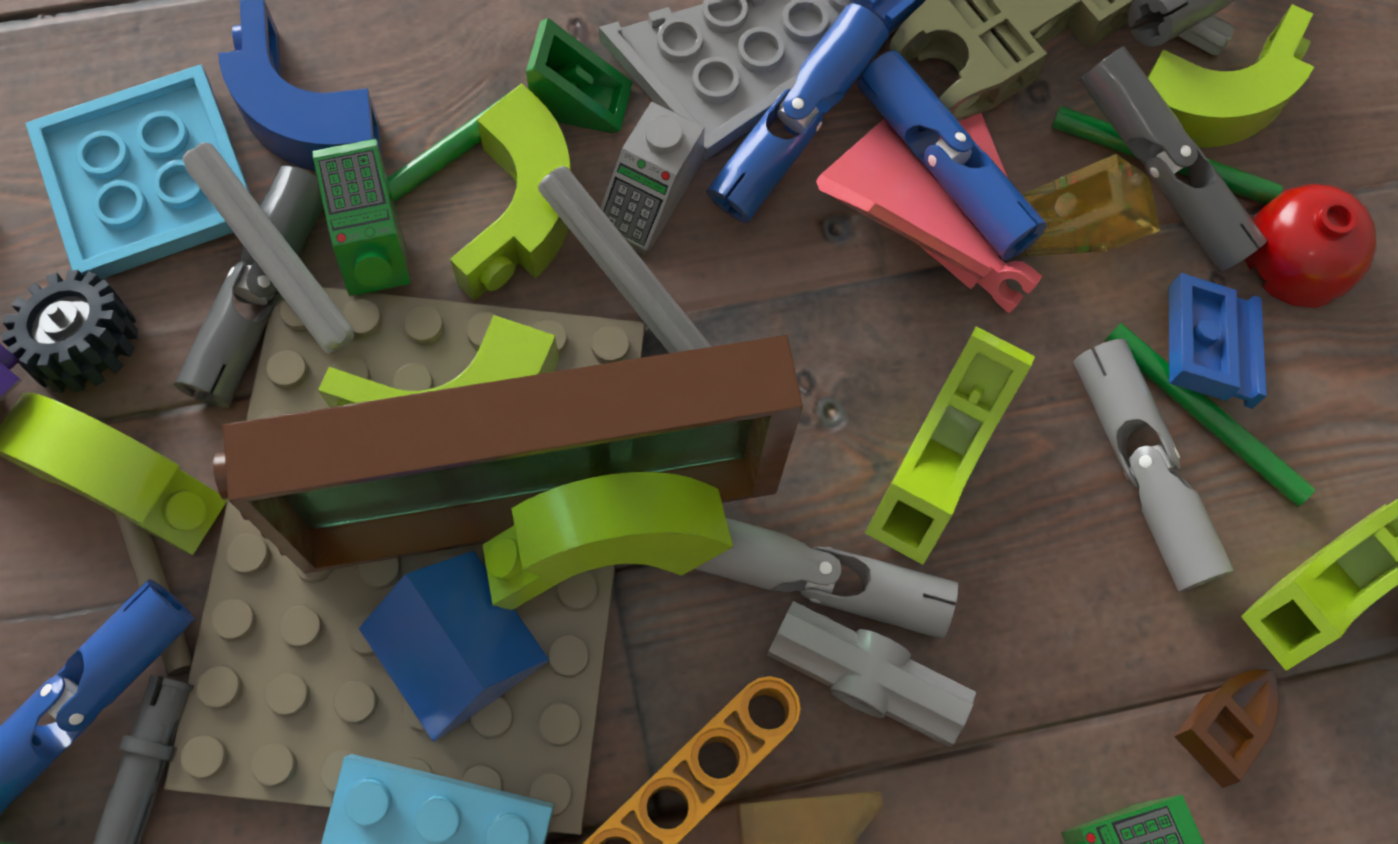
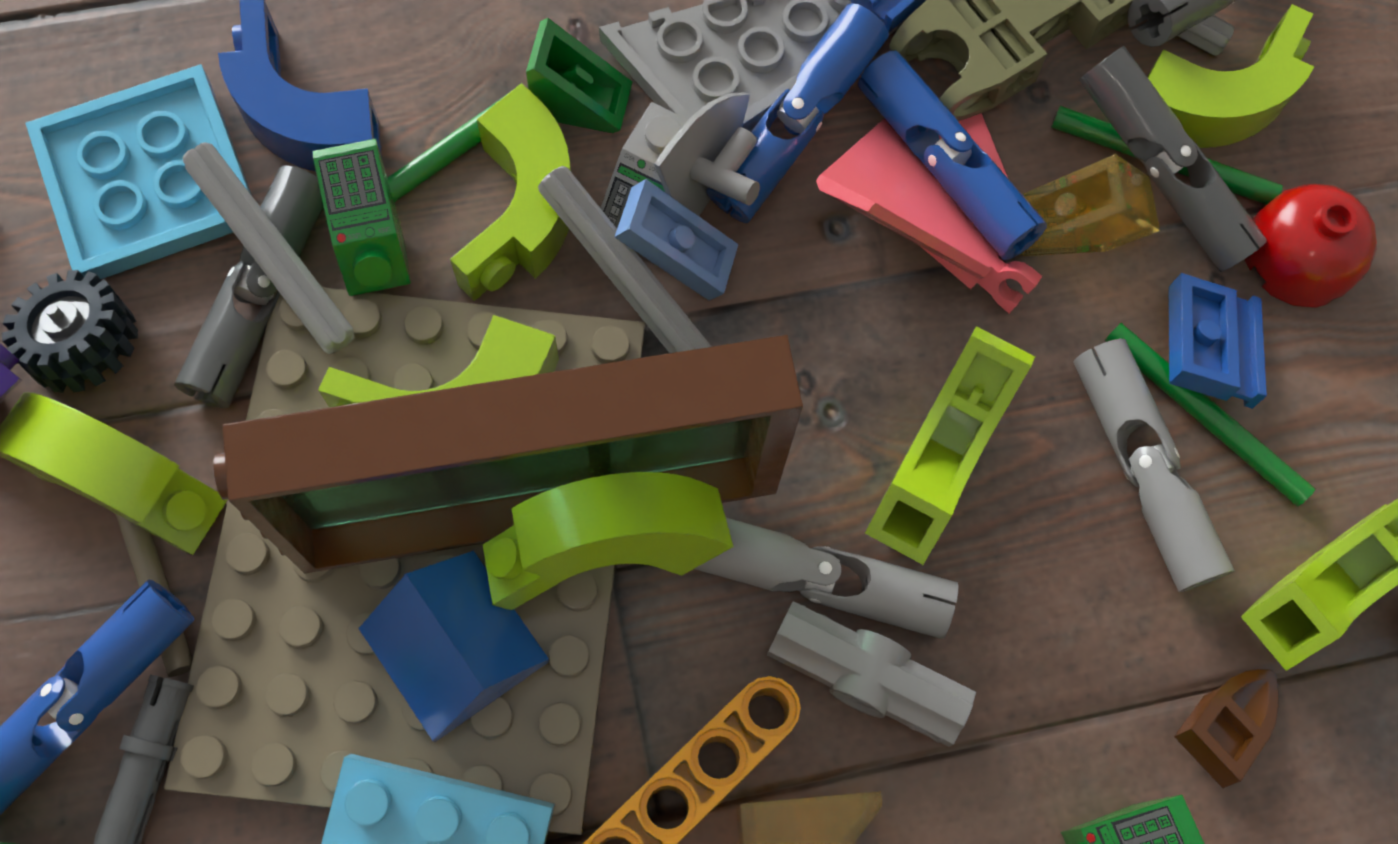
none -> medium blue plate [615,179,738,300]
none -> light grey shield [654,92,760,216]

